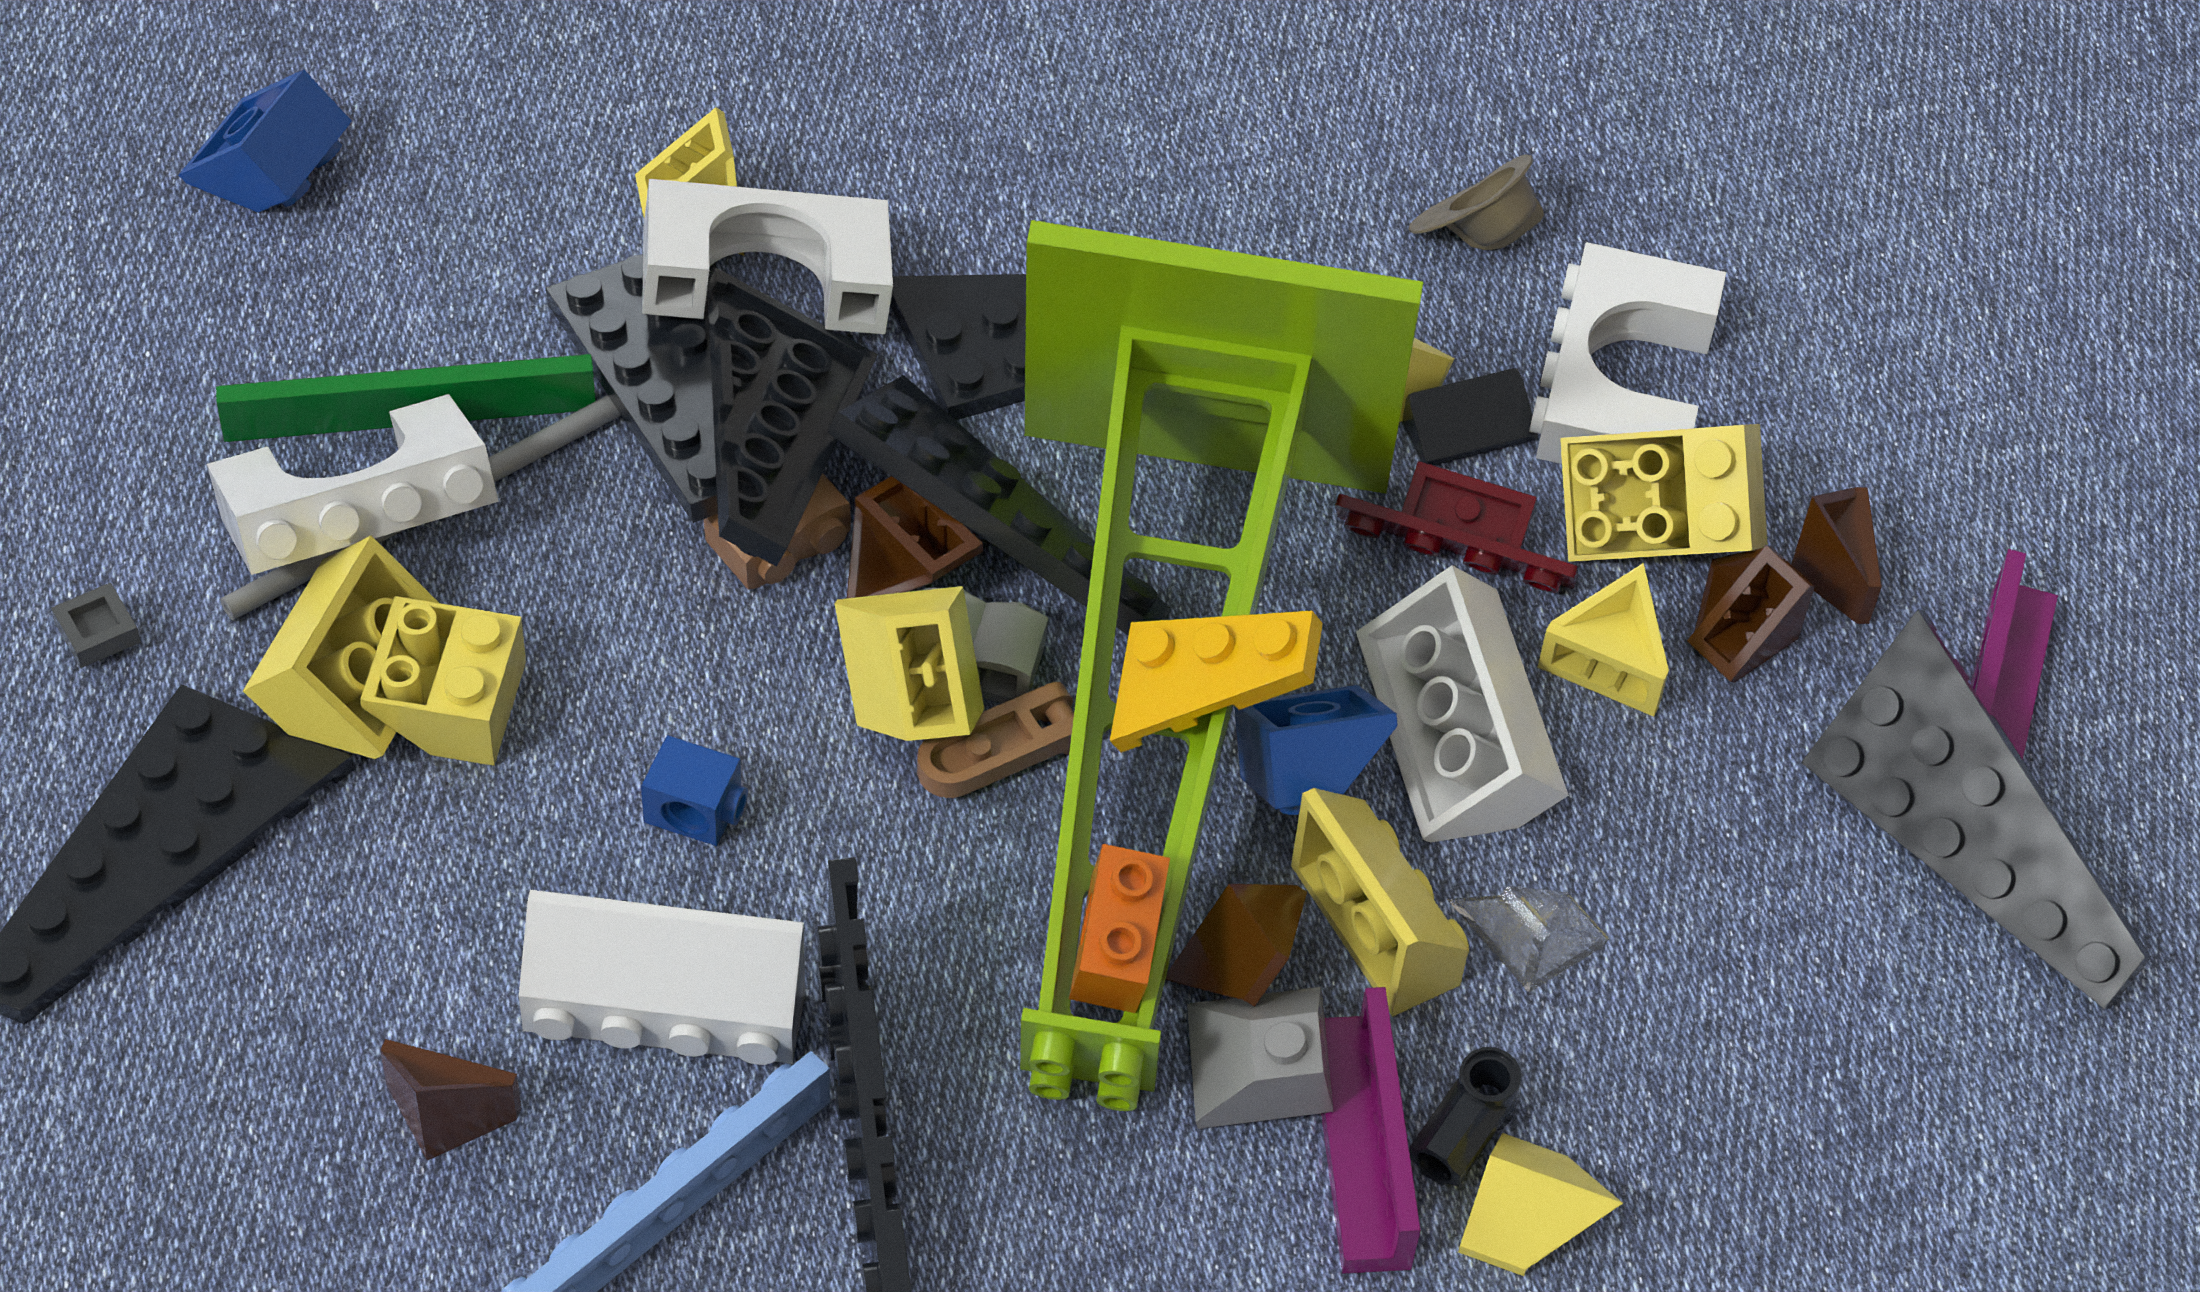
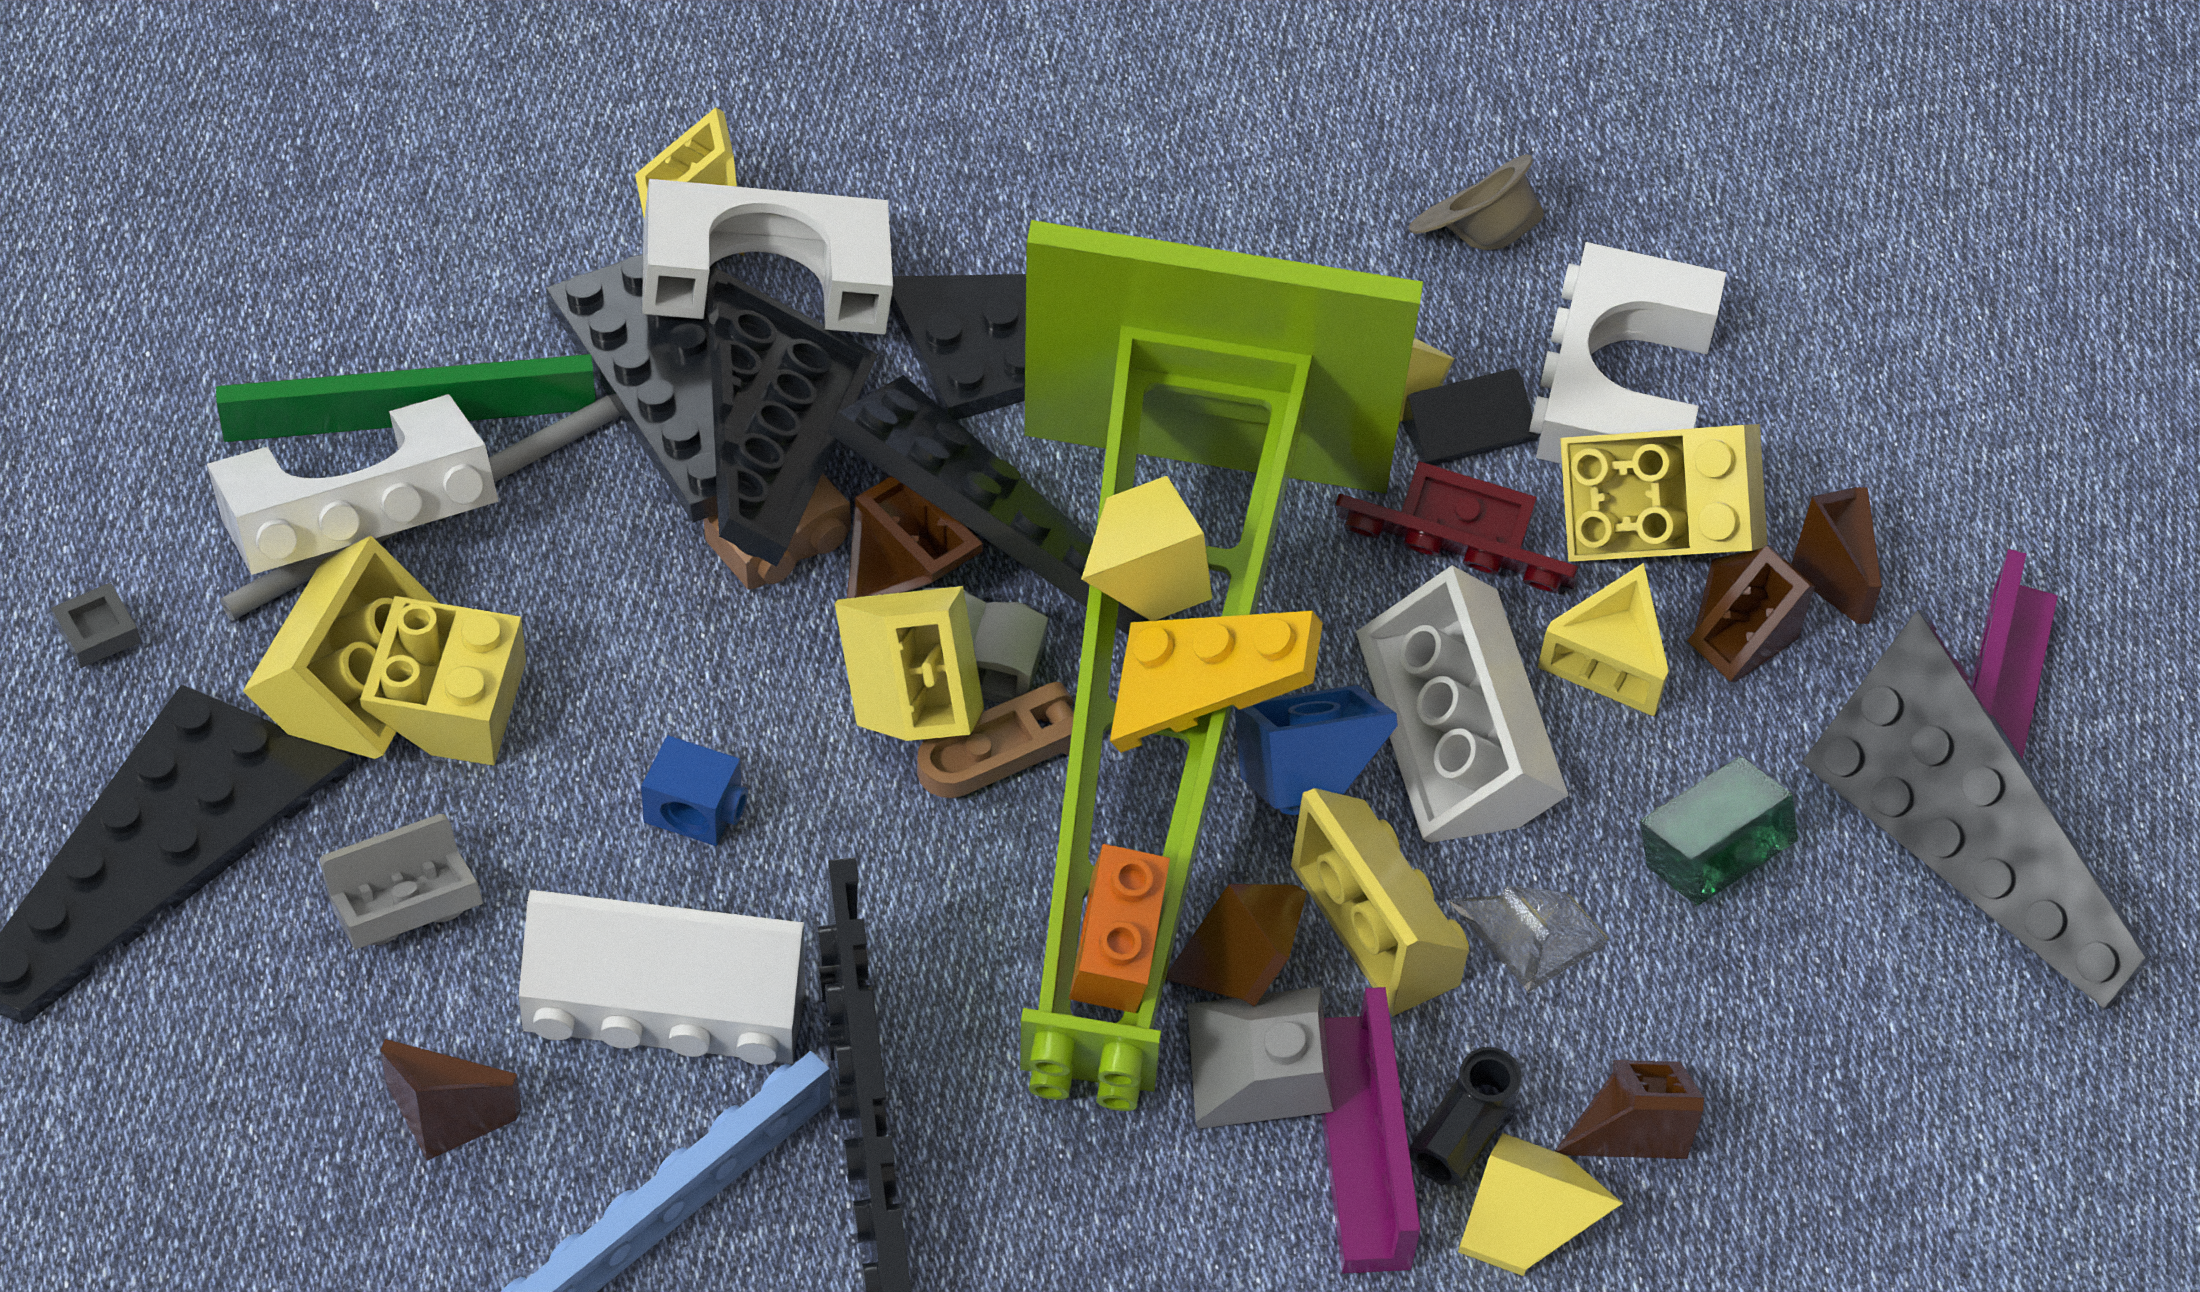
blue slope [178,69,352,213] -> none
none -> light grey bracket [319,814,483,950]
none -> light yellow slope [1081,476,1212,621]
none -> reddish brown slope [1555,1060,1704,1159]
none -> clear green brick [1640,755,1798,906]

